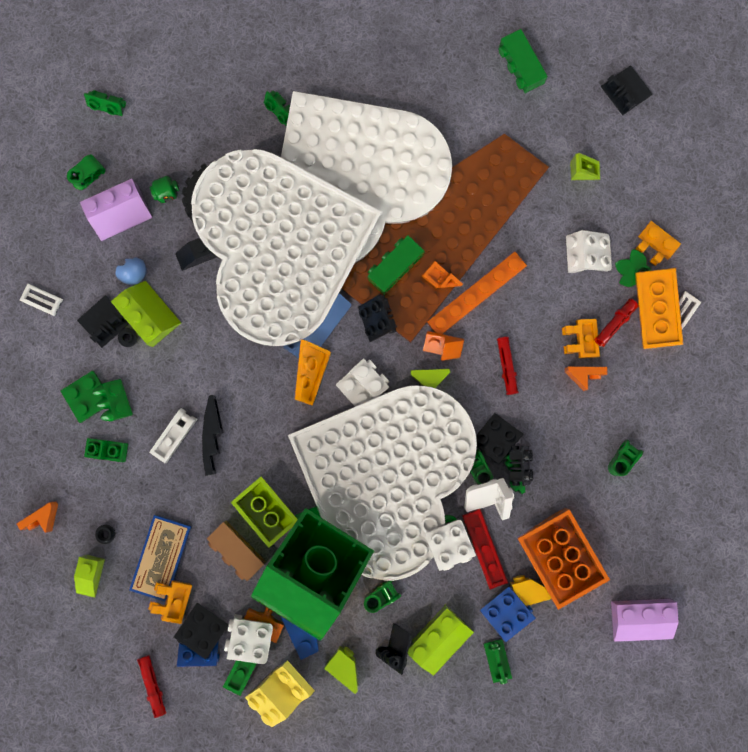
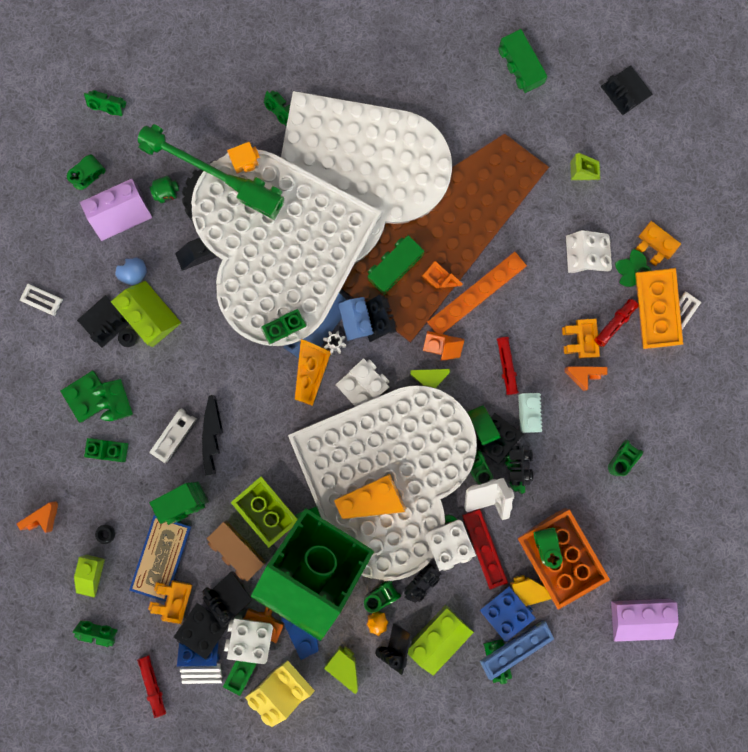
none -> green hinge [72,621,118,648]
none -> green bar [138,124,284,220]
none -> green piece [149,481,209,525]
none -> white tile [180,664,222,684]
none -> black hinge [202,572,252,628]
none -> light orange brick [227,142,260,173]
none -> green slope [260,309,306,345]
none -> white gear [323,331,346,355]
none -> light orange wedge [334,473,406,519]
none -> medium blue brick [338,297,373,341]
none -> light orange piece [366,611,389,636]
none -> black hinge [404,564,441,603]
none -> green slope [467,405,501,445]
none -> medium blue tile [480,621,554,680]
none -> light aqua brick [518,393,542,433]
none -> green piece [534,527,563,568]

